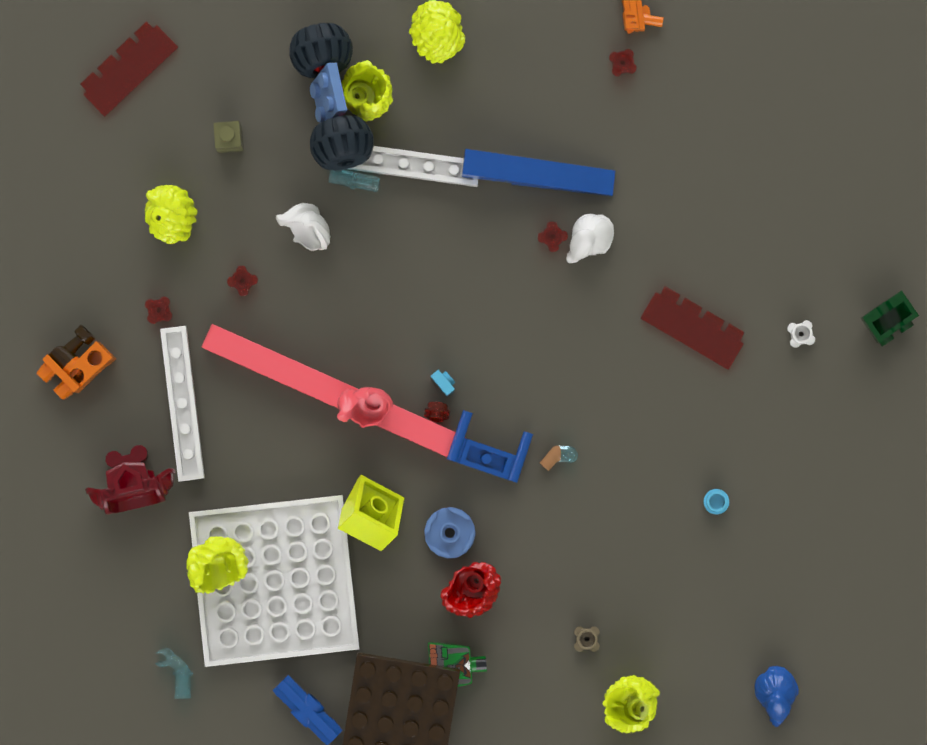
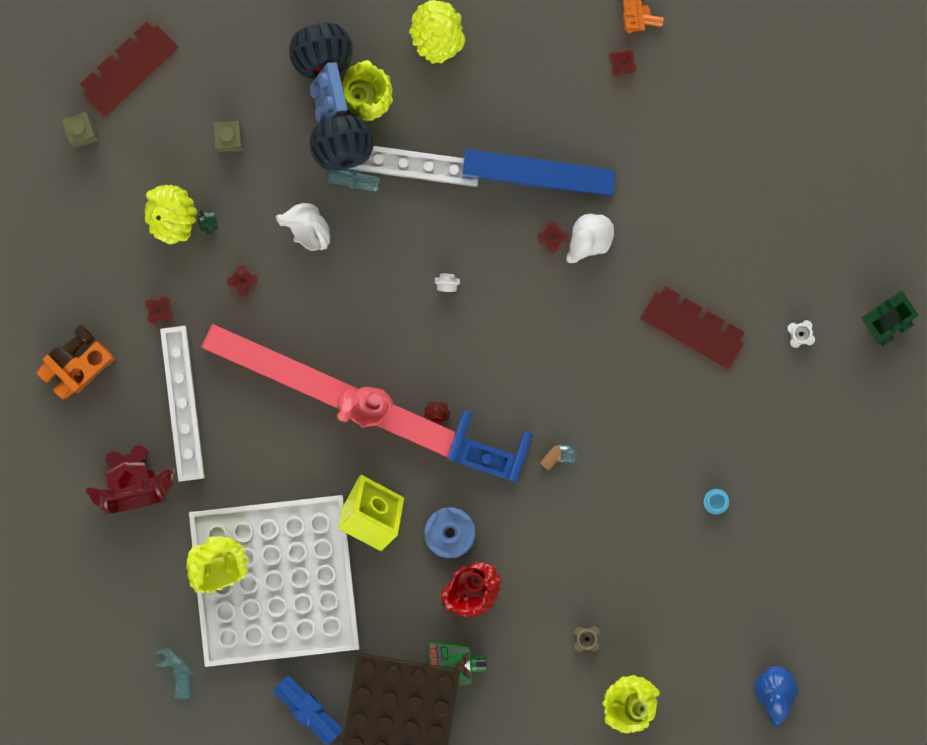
medium azure plate [431,369,456,397] -> none
none -> olive brick [62,112,99,149]
none -> dark green plate [197,209,218,235]
none -> white plate [435,273,460,292]

